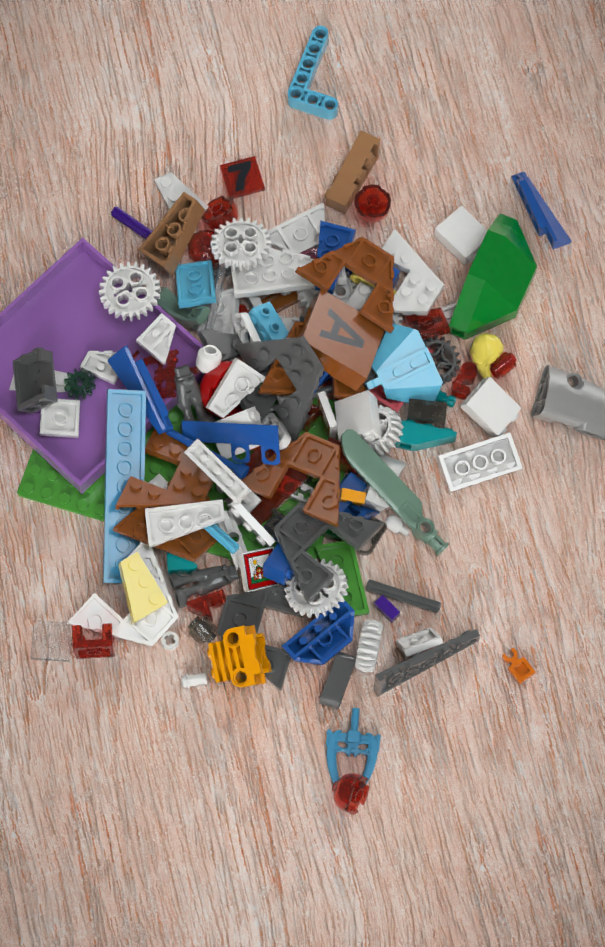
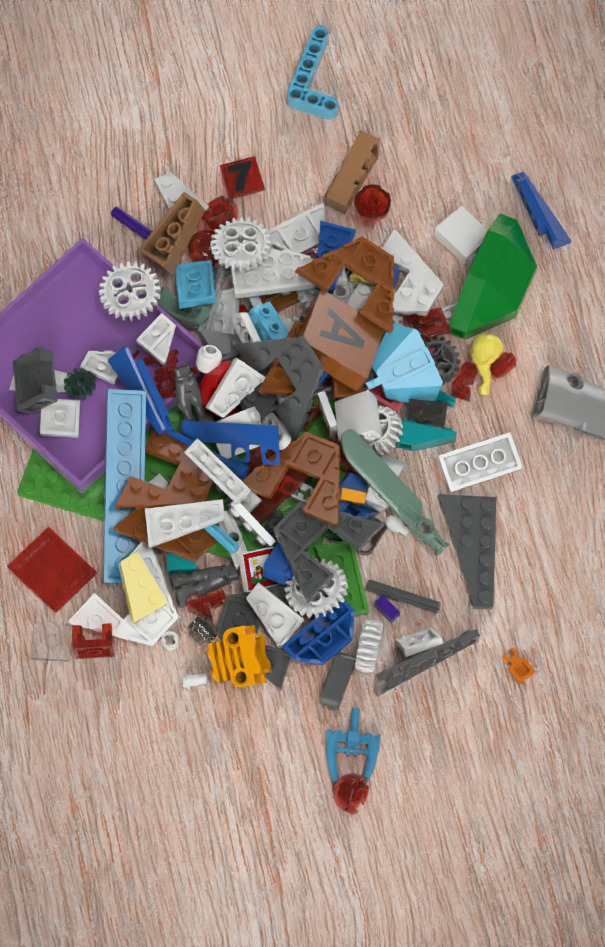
white brick [460,377,522,437] -> none
none -> clear red piece [7,526,98,613]
none -> white wing [246,582,304,649]
none -> dark grey wing [439,494,497,610]

